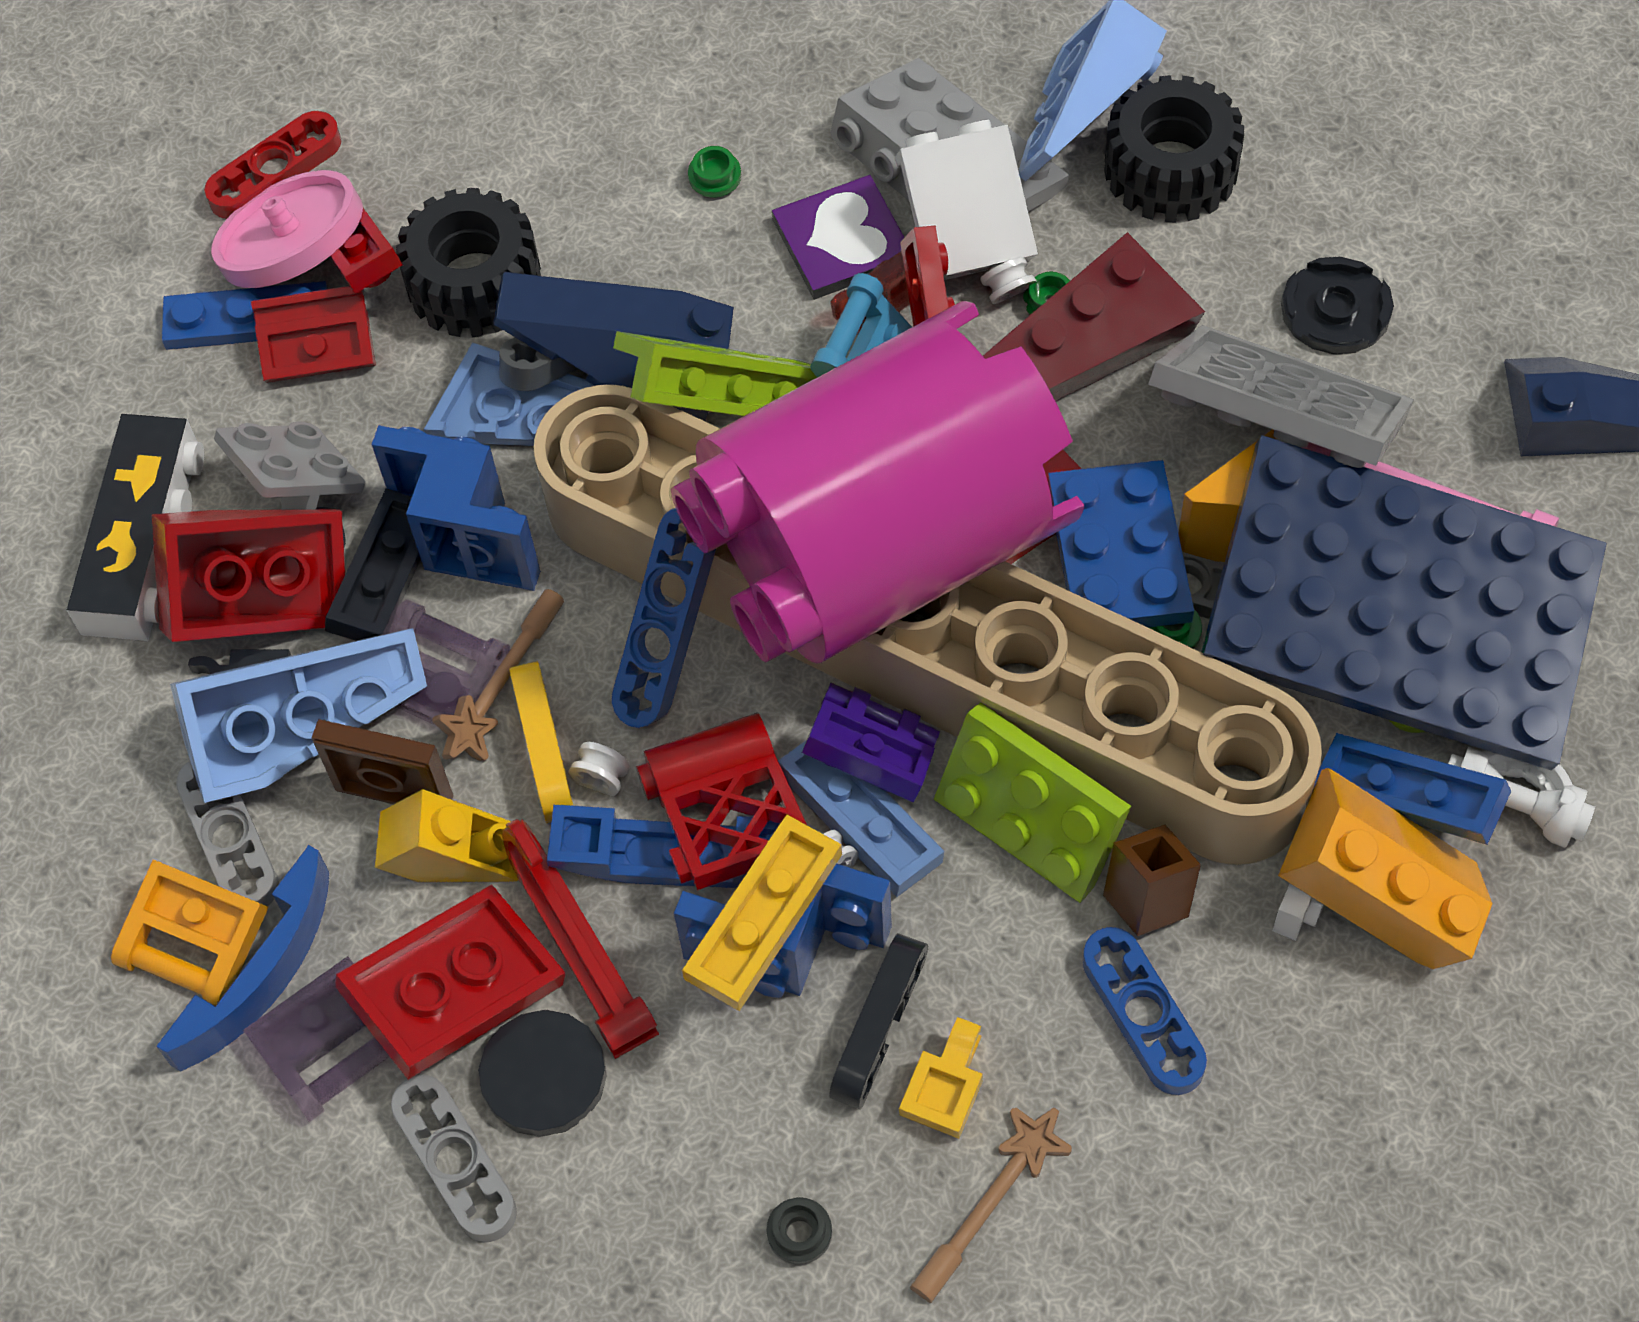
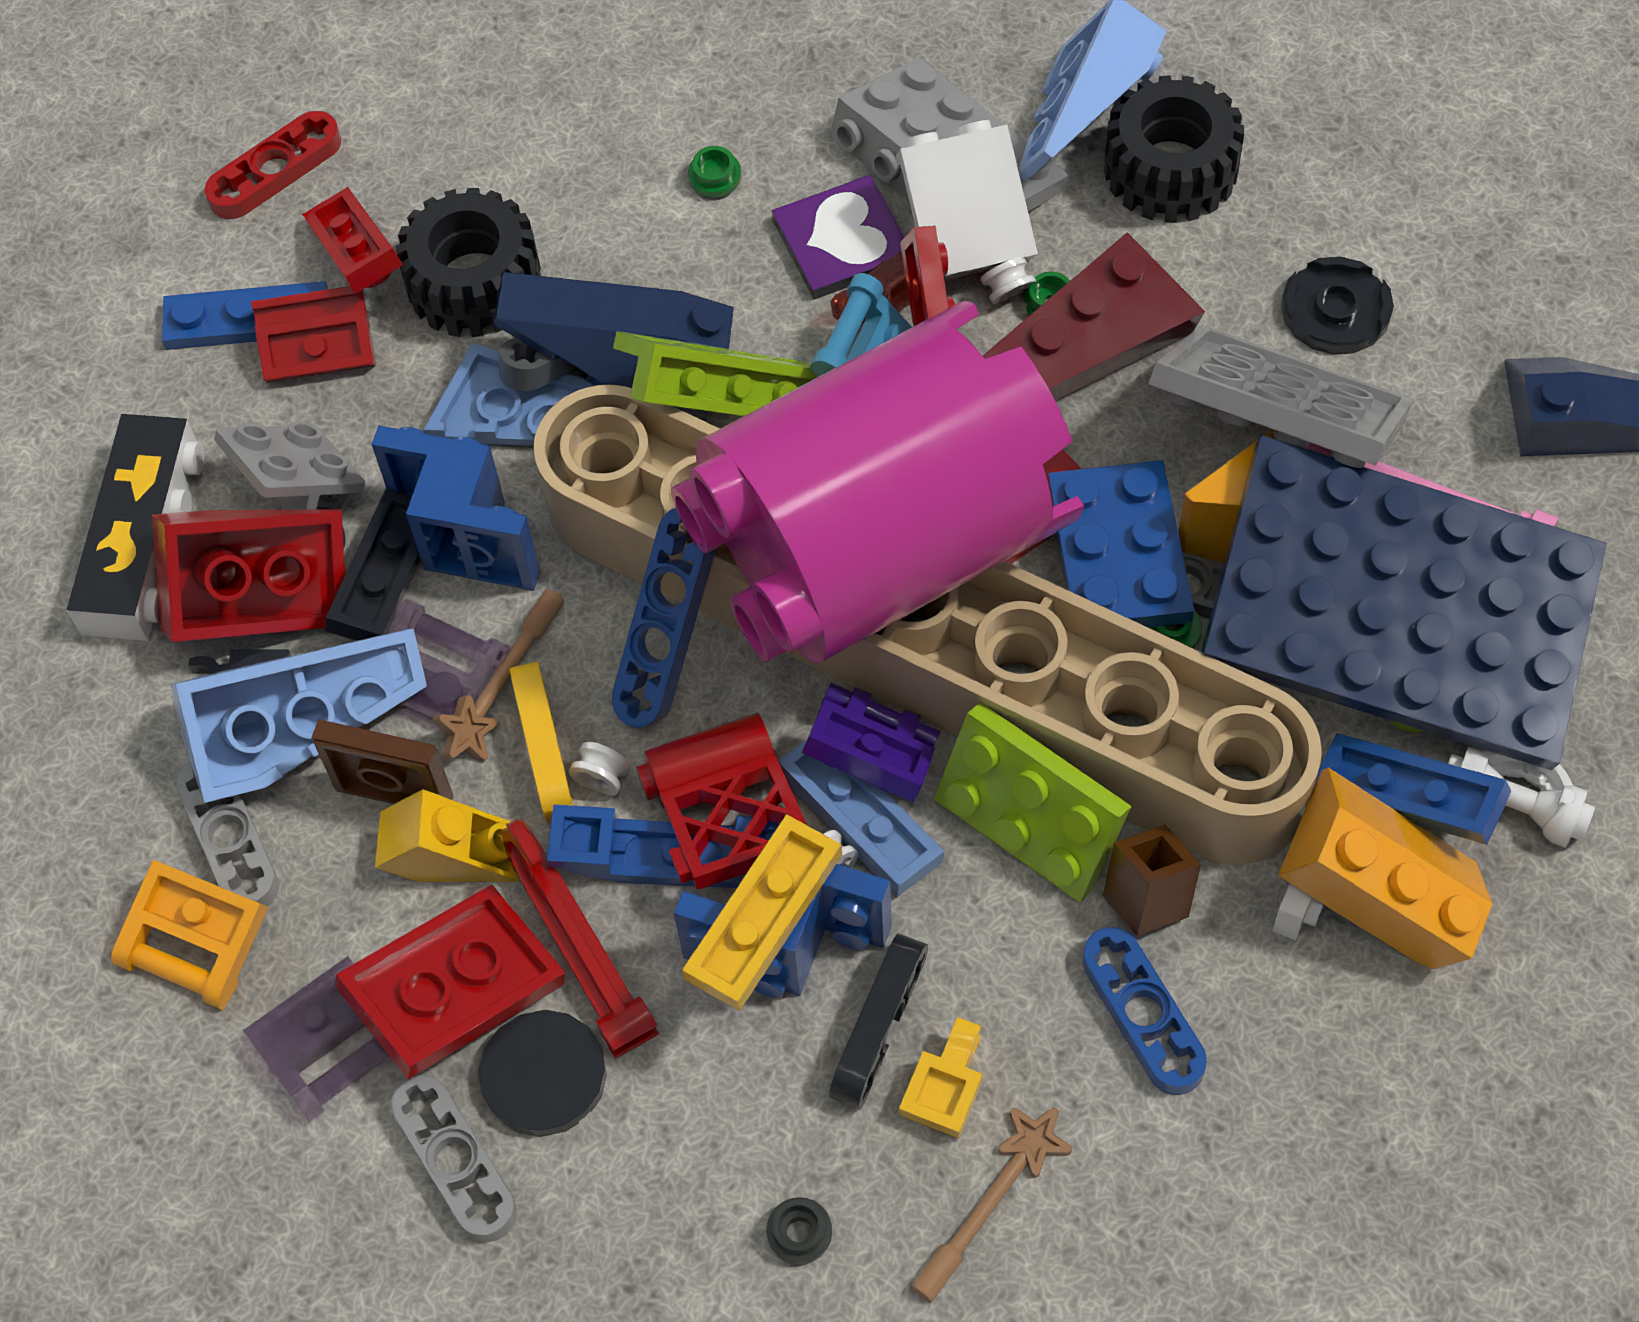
blue slope [156,845,329,1072] -> none
bright pink piece [211,170,363,288] -> none

